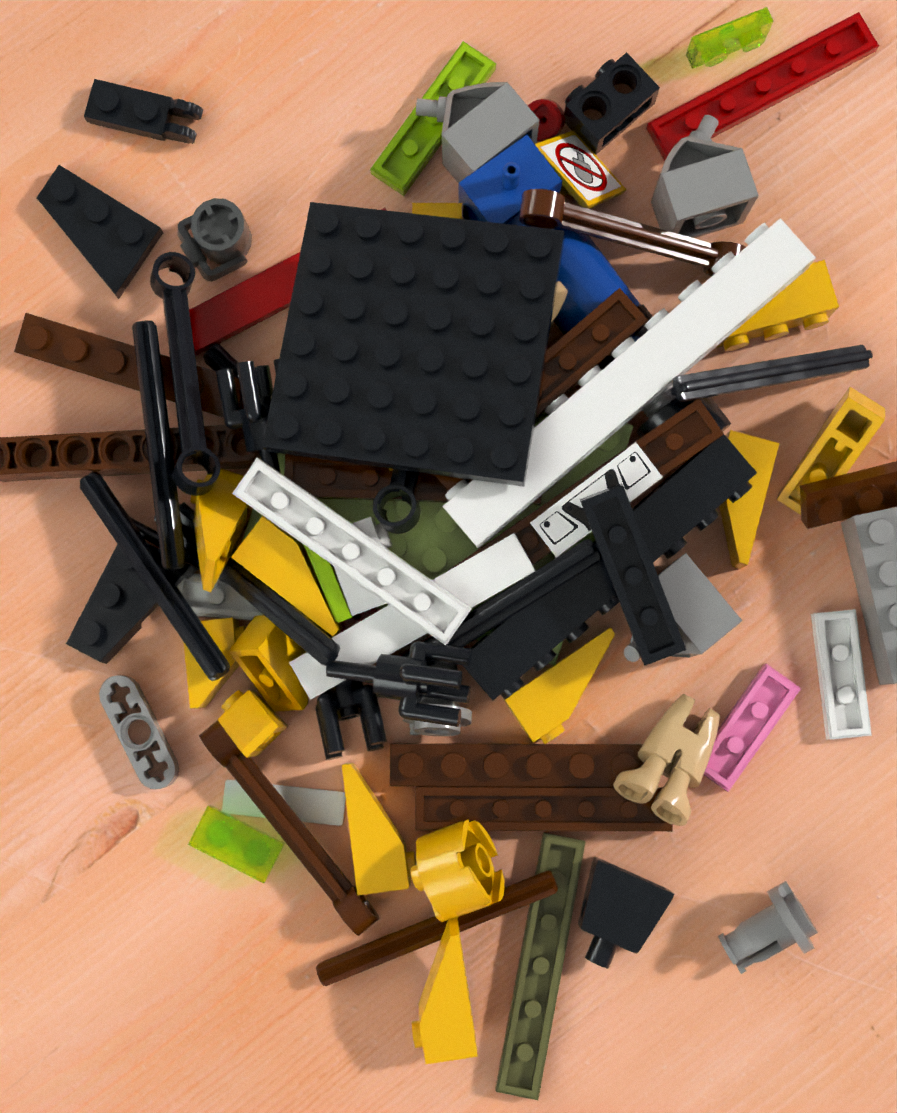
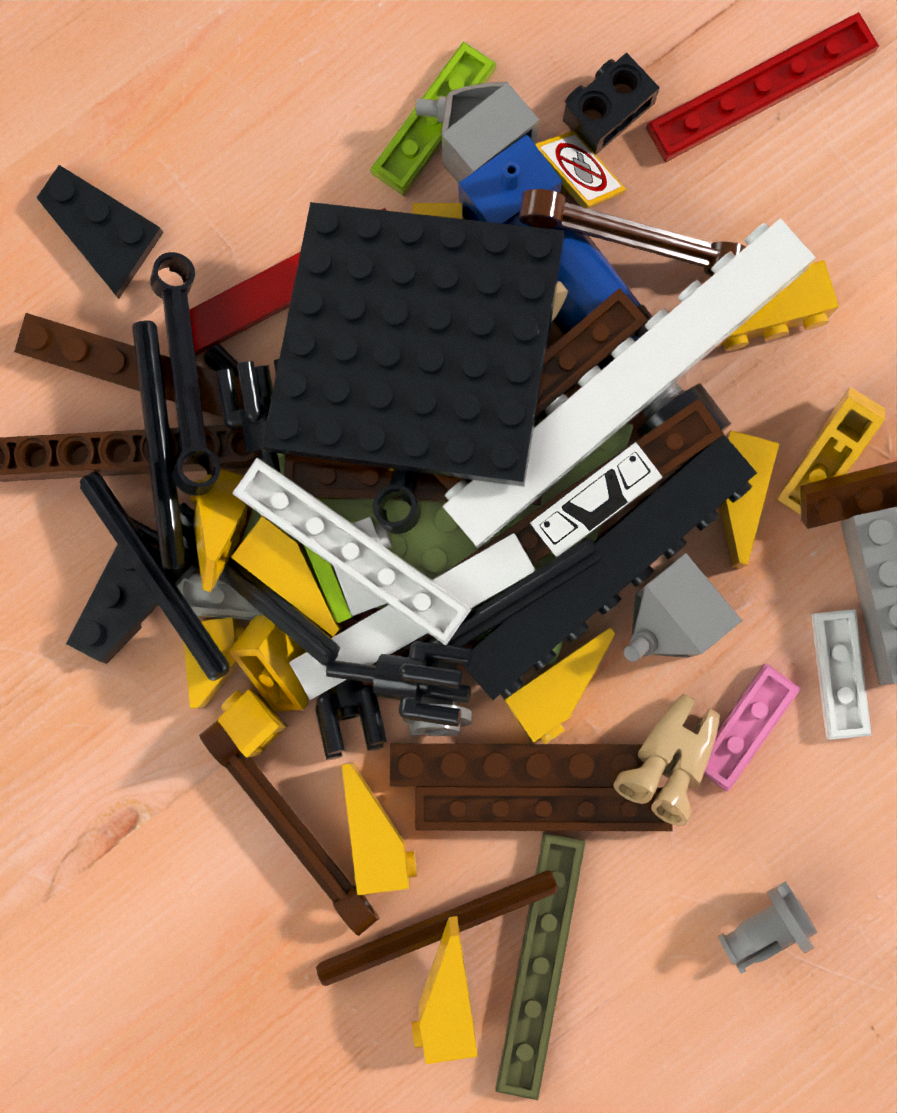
black hinge [84,79,203,144] -> none
light grey beam [99,675,179,789] -> none
dark grey piece [178,198,252,281] -> none
clear neon green plate [188,805,285,883] -> none
white sticker [222,780,346,826] -> none
yellow brick [411,819,505,922] -> none
red tile [528,99,565,142] -> none
black torso [578,856,674,969] -> none
black plate [580,483,686,666] -> none
light grey piece [651,115,759,238] -> none
black axle [670,345,873,402] -> none
clear neon green plate [686,7,774,69] -> none

